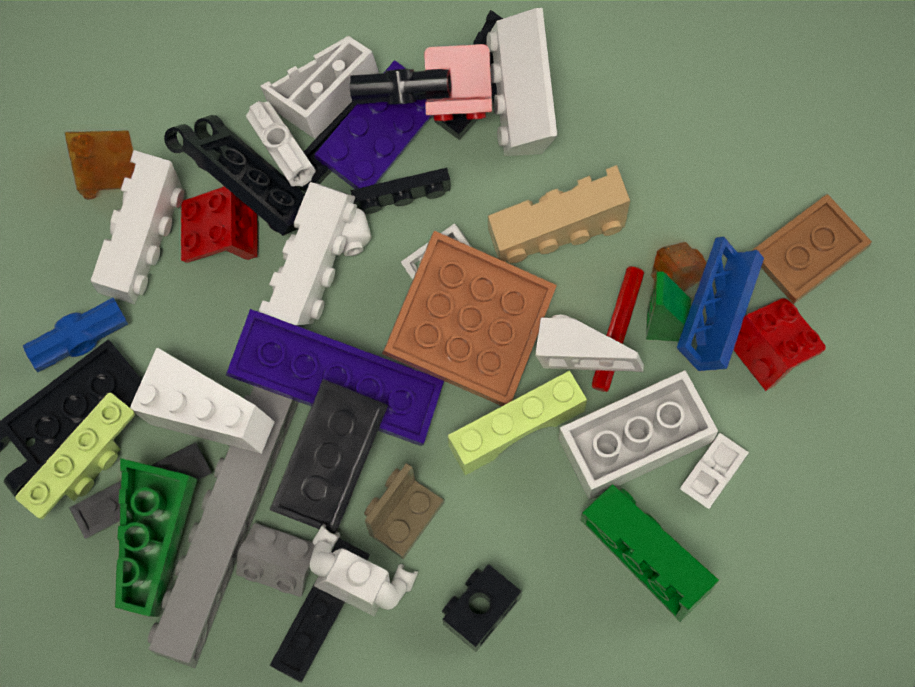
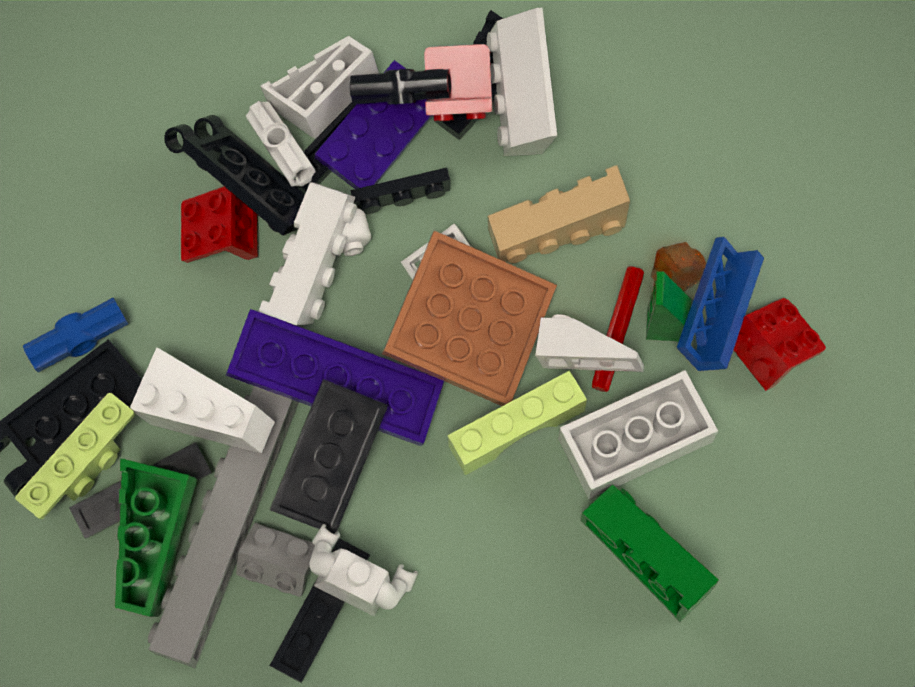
clear orange hinge [64,130,135,200] -> none
white wedge [91,150,184,304] -> none
dark tan bracket [364,463,444,559] -> none
black brick [442,564,522,652] -> none
white slope [680,433,749,509] -> none
medium nougat plate [752,194,872,304] -> none

